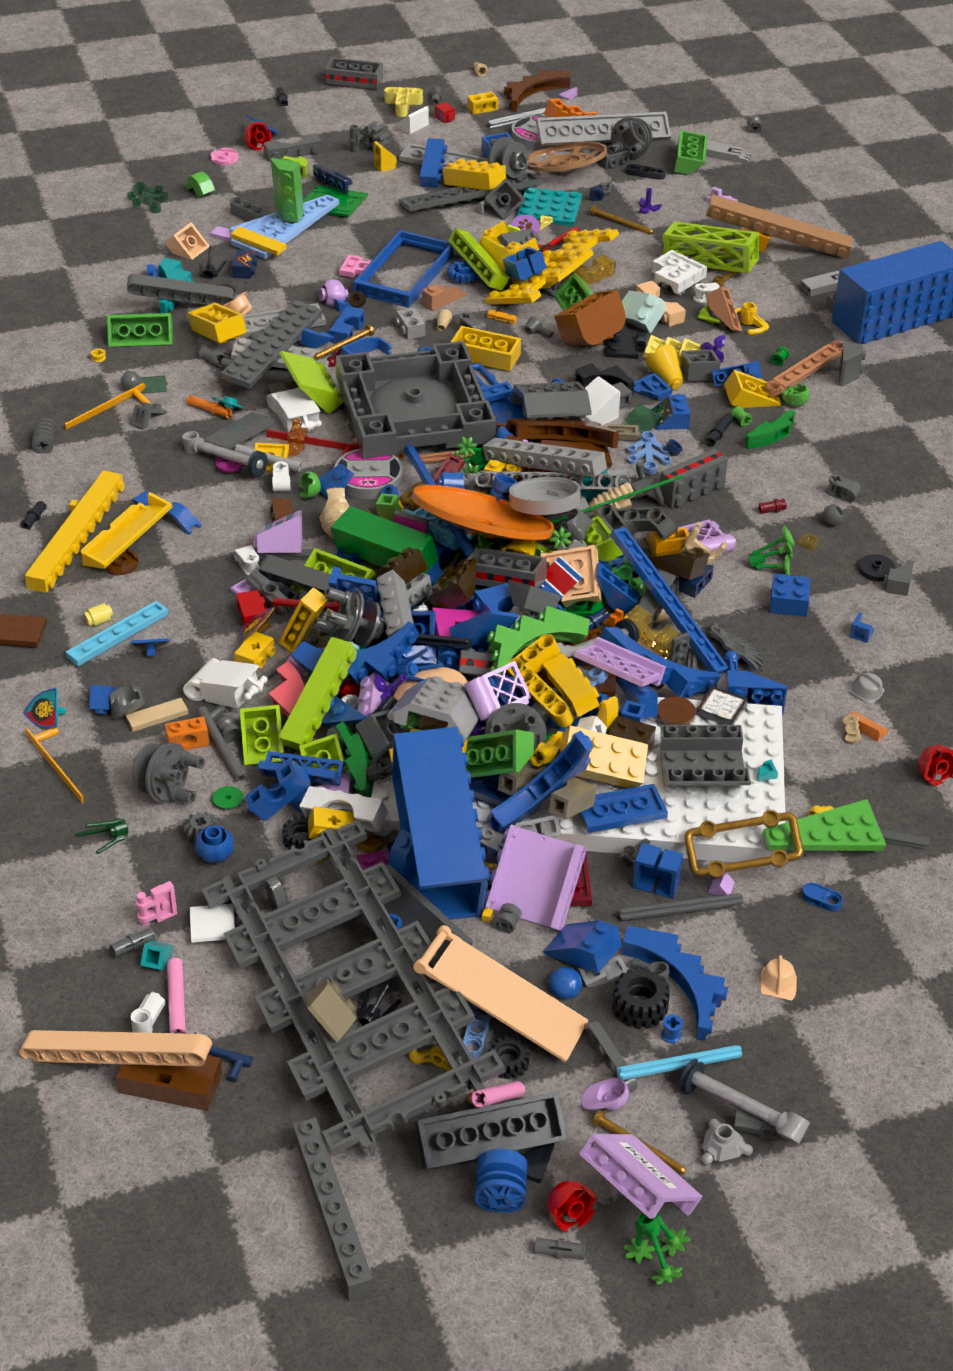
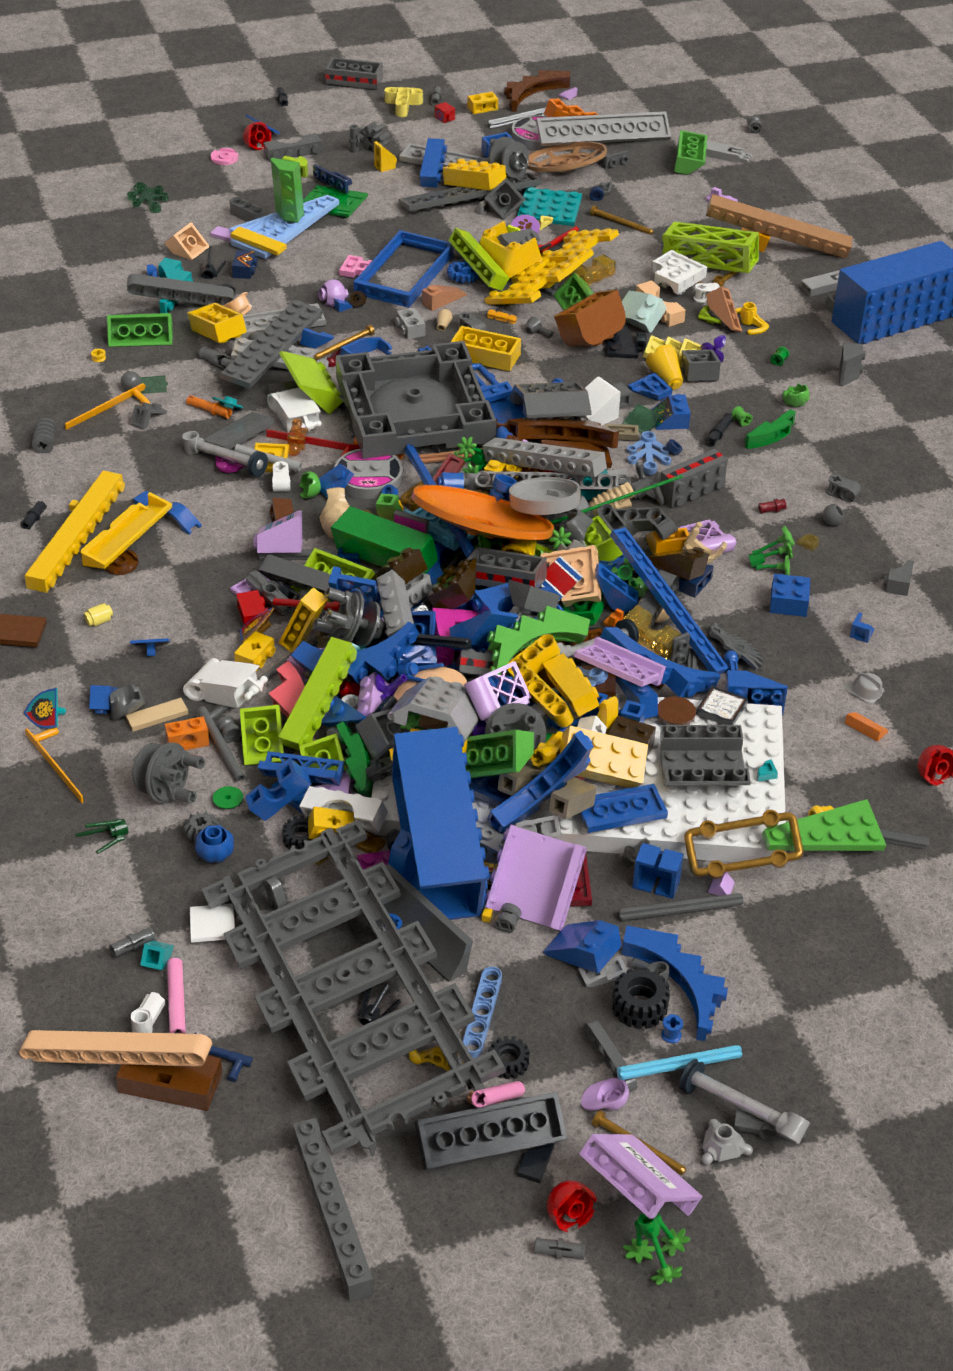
medium azure plate [66,601,169,666] -> none
bright pink plate [136,881,177,926] -> none
bright green brick [185,171,215,198] -> none
white piece [234,545,260,576] -> none
dark tan slope [306,978,357,1043] -> none
blue arch [328,306,365,344] -> none
white slope [395,106,429,134] -> none
light nougat flag [413,925,588,1062] -> none
blue hips [437,647,458,671] -> none
tan cone [473,62,488,76] -> none
blue wheel [475,1149,528,1213] -> none
blue piece [502,247,547,281] -> none
blue hair [548,967,582,1000] -> none
black arch [575,363,635,395] -> none
dark blue pin [586,608,609,630] -> none
dark grey piece [607,117,652,160] -> none
black beam [626,164,666,180] -> none
dark purple plant [639,188,662,213] -> none
blue slope [712,361,762,387] -> none
yellow slope [724,370,781,408] -> none
light nougat piece [761,955,796,1000] -> none
nougat plate [765,340,843,396] -> none
blue piece [802,882,843,912] -> none
tan piece [842,714,861,743] -> none
black plate [859,554,895,581] -> none

